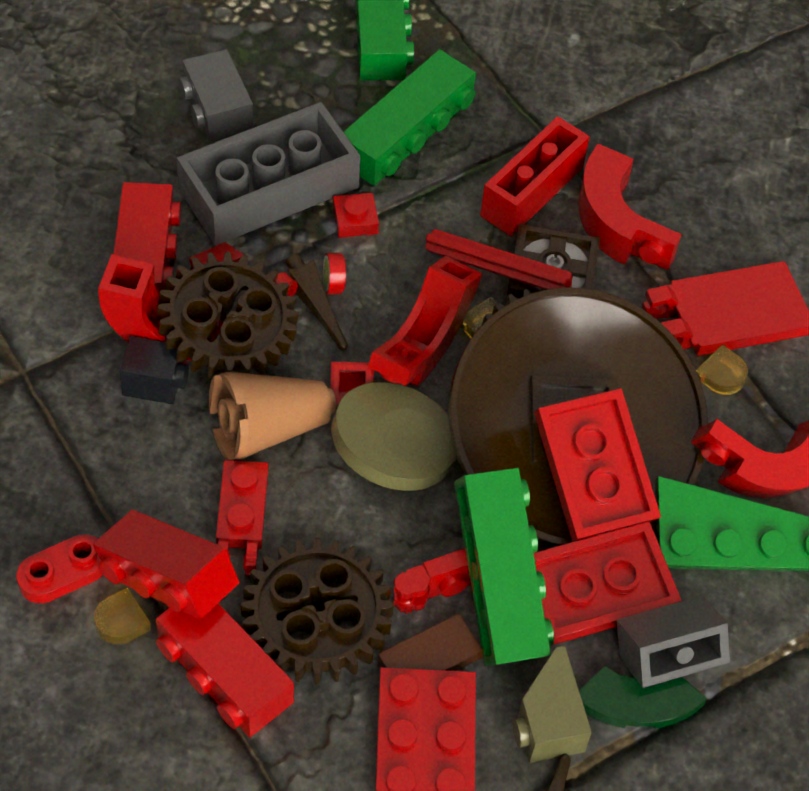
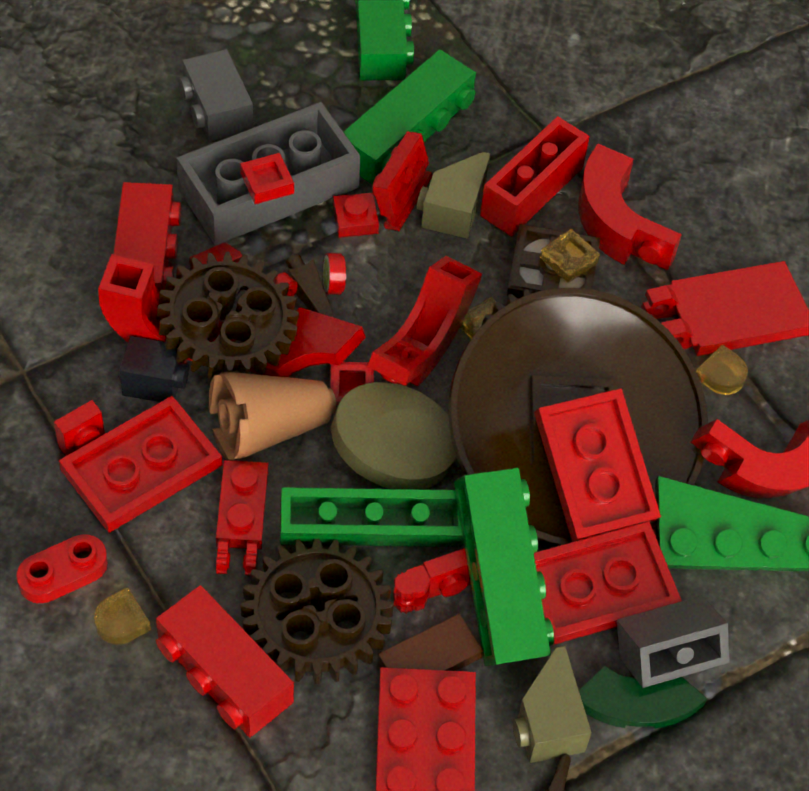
red brick [93,509,240,620] -> none
red axle [425,229,573,290] -> none
none -> red plate [54,400,105,456]
none -> red plate [59,396,223,533]
none -> red plate [240,153,294,204]
none -> red tile [250,307,366,377]
none -> green brick [280,487,464,547]
none -> red plate [372,131,433,231]
none -> olive slope [417,152,491,239]
none -> clear yellow tile [540,229,600,283]

